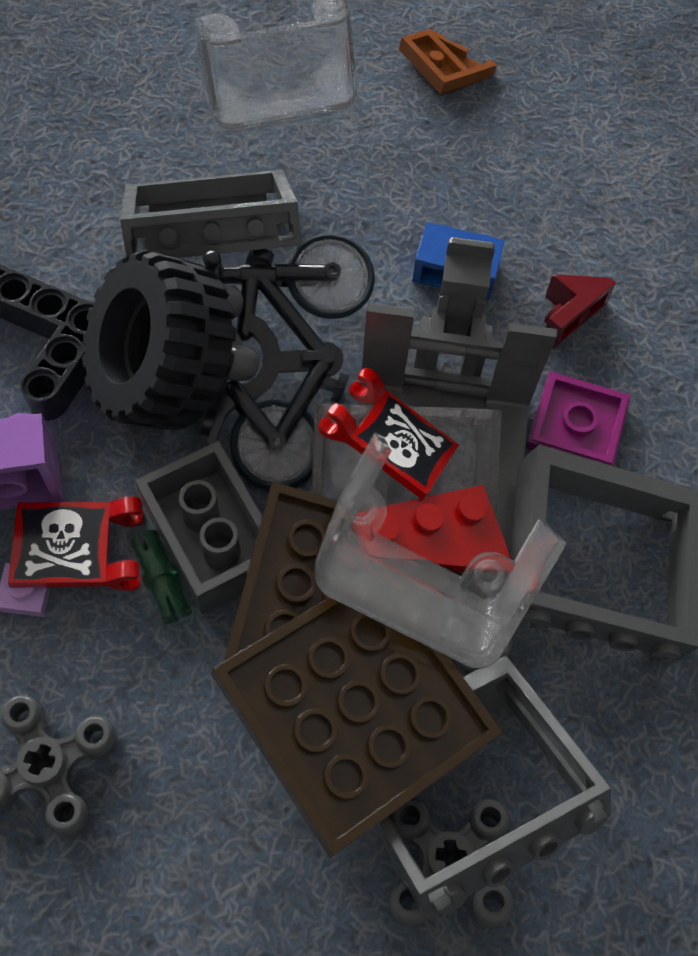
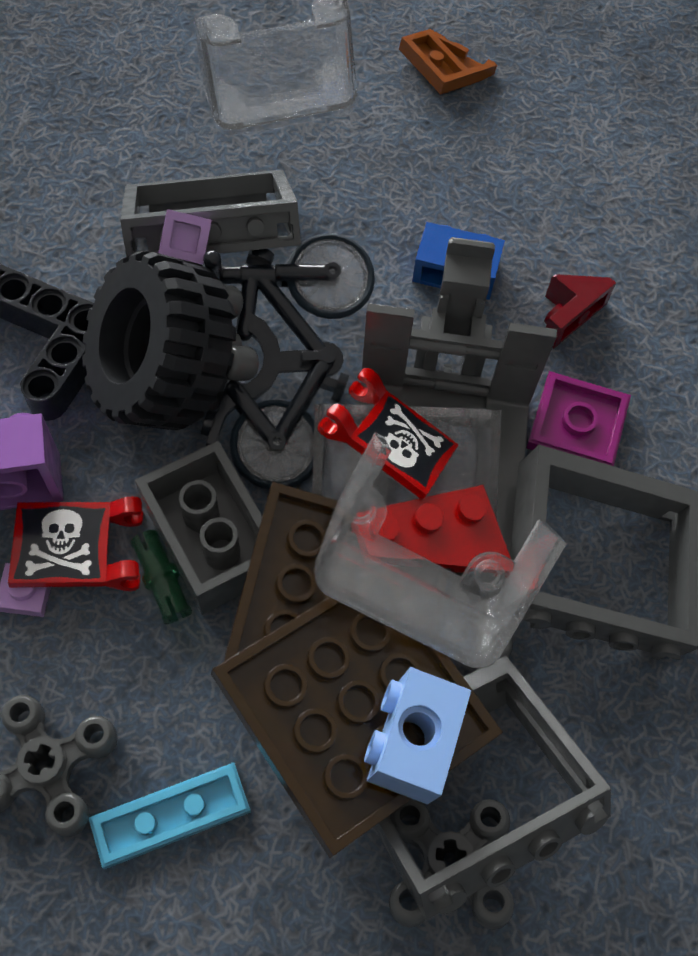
none -> medium azure tile [89,762,251,870]
none -> lavender plate [158,209,212,265]
none -> light blue brick [364,667,471,805]

